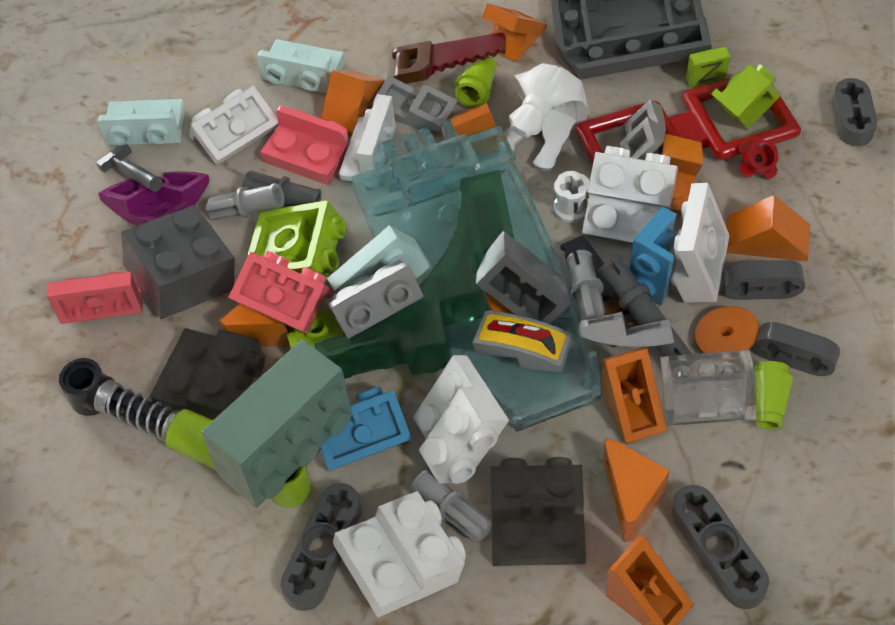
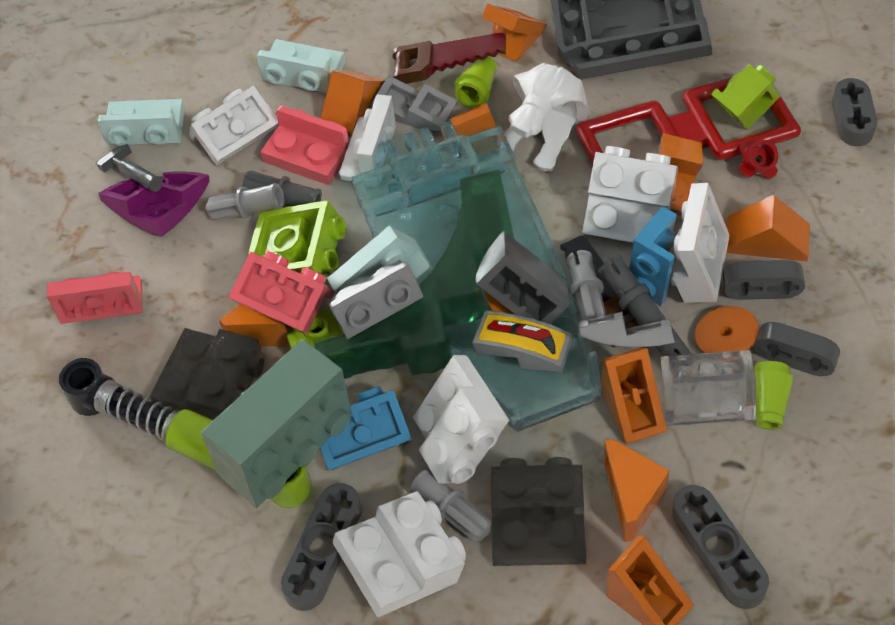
dark grey brick [121,205,235,319] -> none
white bush [553,171,589,224] -> none
light grey slope [620,99,666,160] -> none
lime tile [685,46,731,88] -> none

